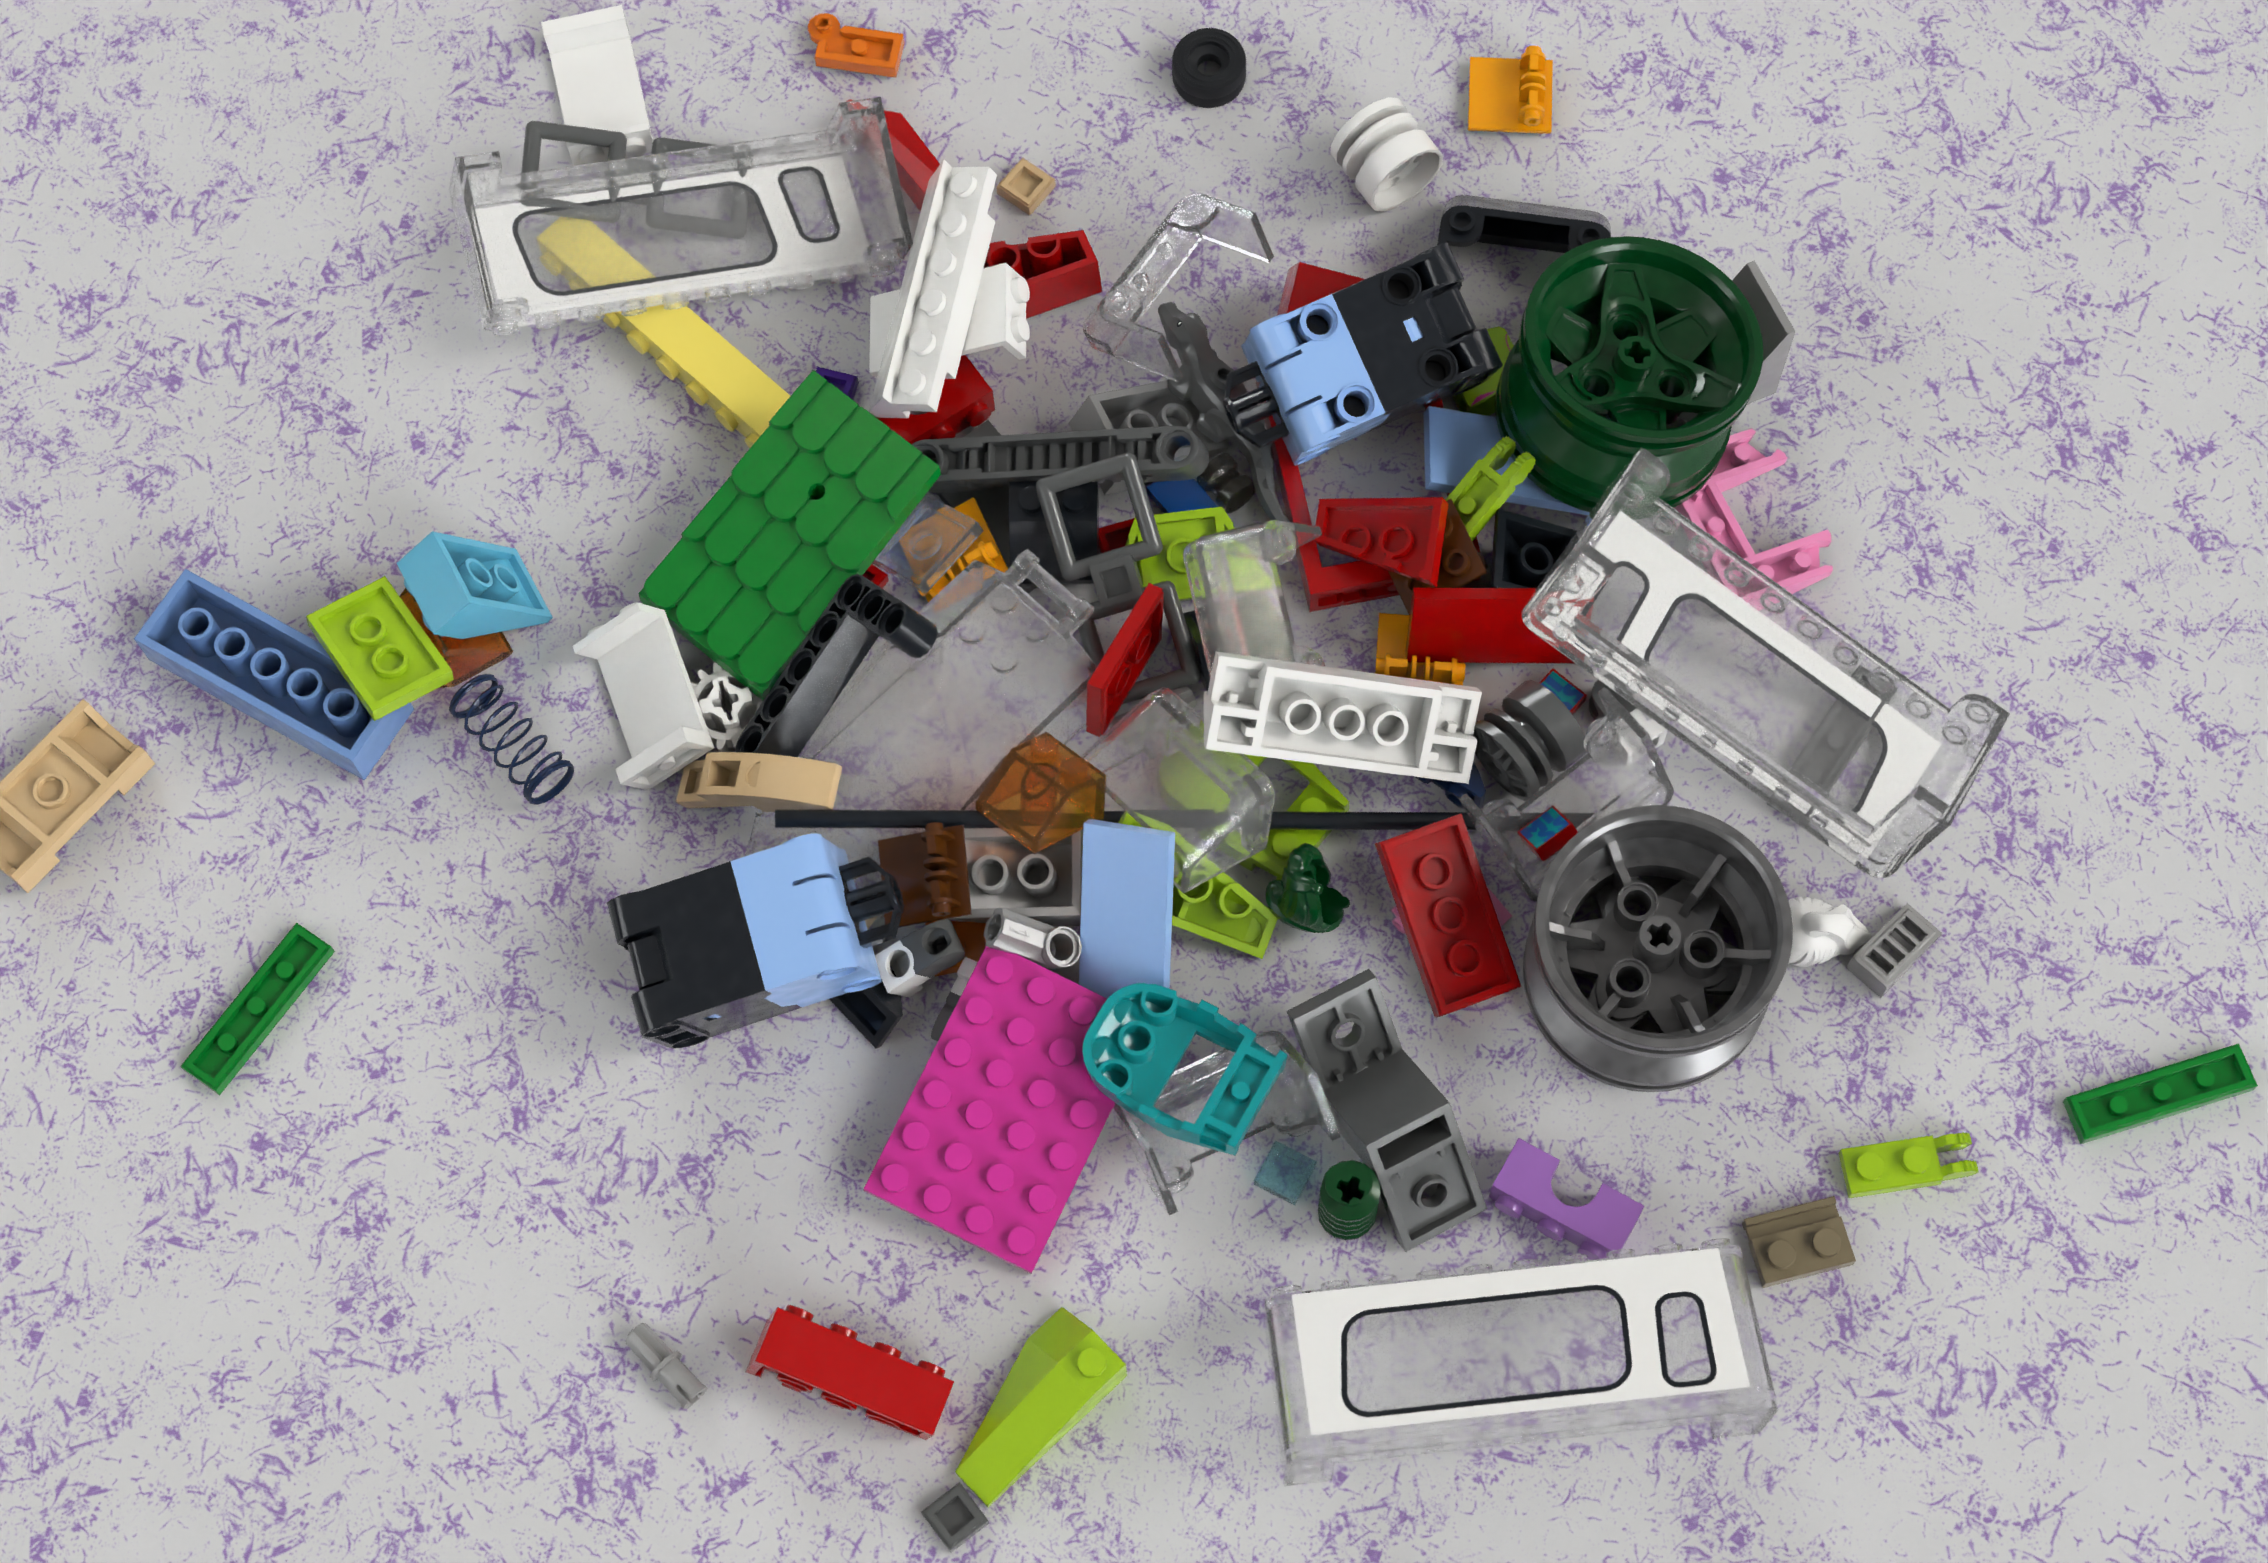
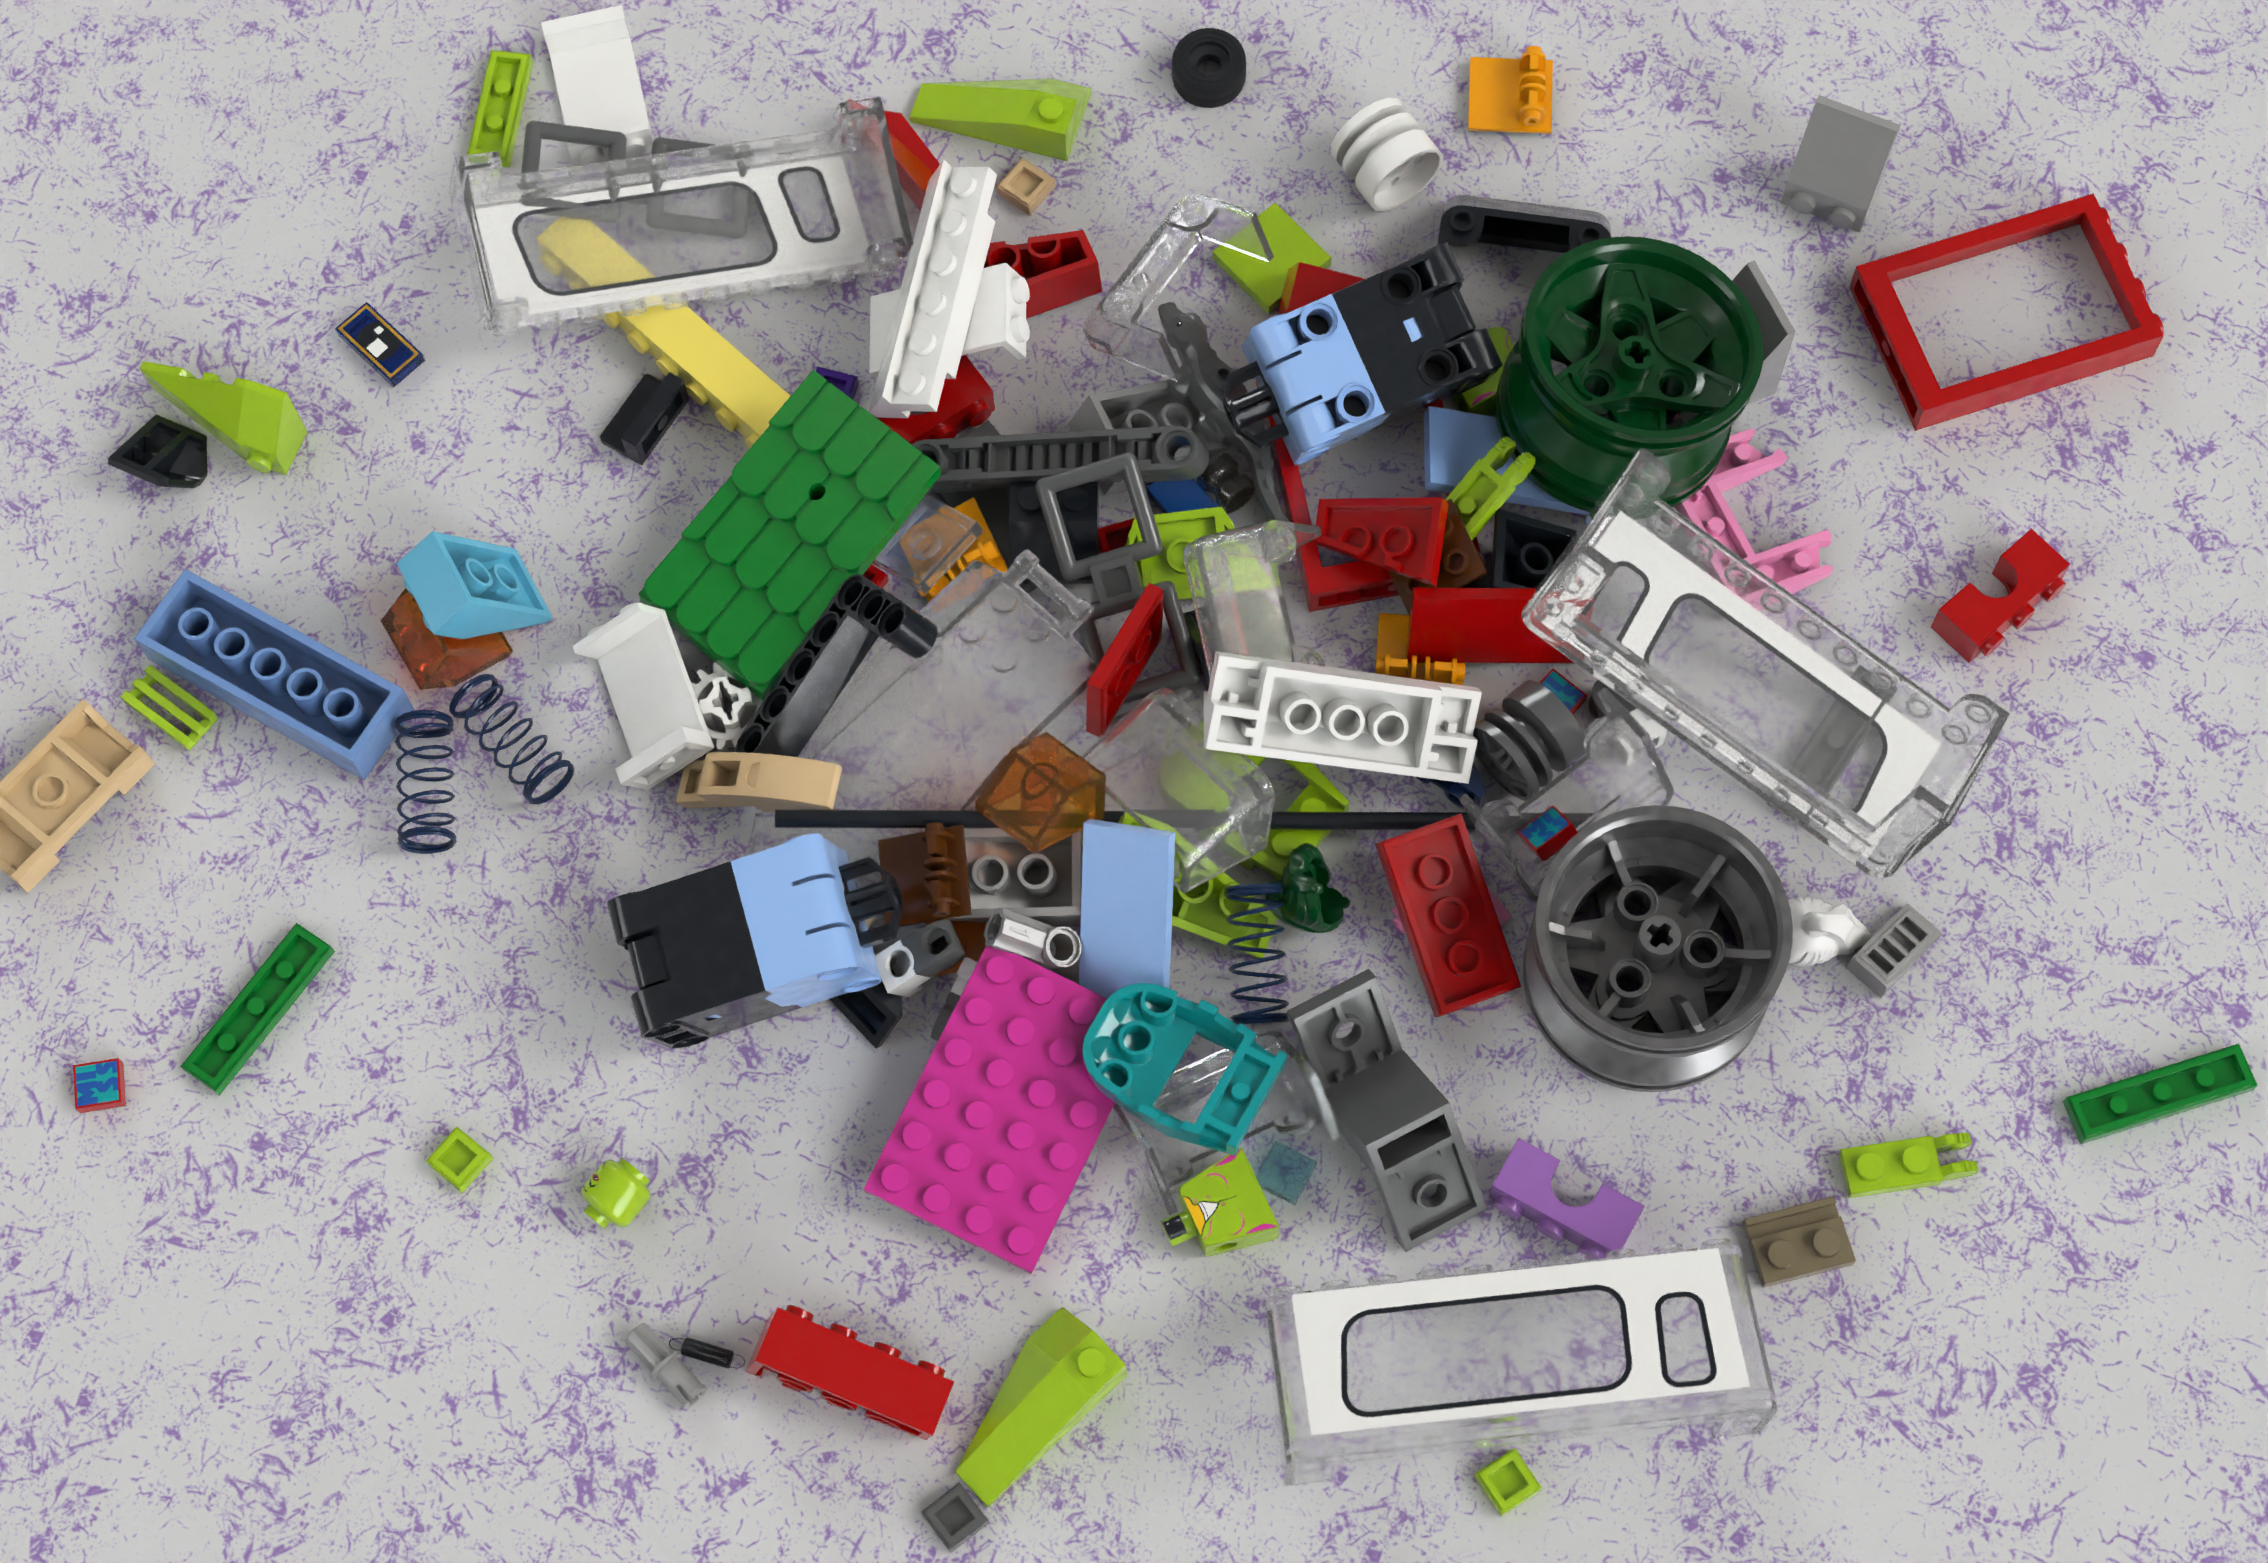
lime plate [306,576,454,721] -> none
orange hinge [808,13,905,78] -> none
dark green piece [1318,1160,1381,1241] -> none
none -> tile [73,1058,126,1113]
none -> black slope [108,414,208,489]
none -> lime tile [120,665,218,751]
none -> lime wedge [140,361,308,475]
none -> tile [335,302,425,388]
none -> dark blue piece [395,710,457,854]
none -> lime tile [425,1126,494,1193]
none -> lime tile [467,50,533,168]
none -> lime head [581,1157,651,1229]
none -> black panel [600,372,690,465]
none -> black piece [669,1337,745,1369]
none -> lime wedge [909,78,1092,161]
none -> lime torso [1160,1147,1279,1256]
none -> lime tile [1212,203,1332,314]
none -> dark blue piece [1224,883,1290,1024]
none -> lime tile [1474,1447,1542,1517]
none -> light grey slope [1781,95,1900,232]
none -> red window [1849,193,2164,431]
none -> red arch [1931,528,2070,663]

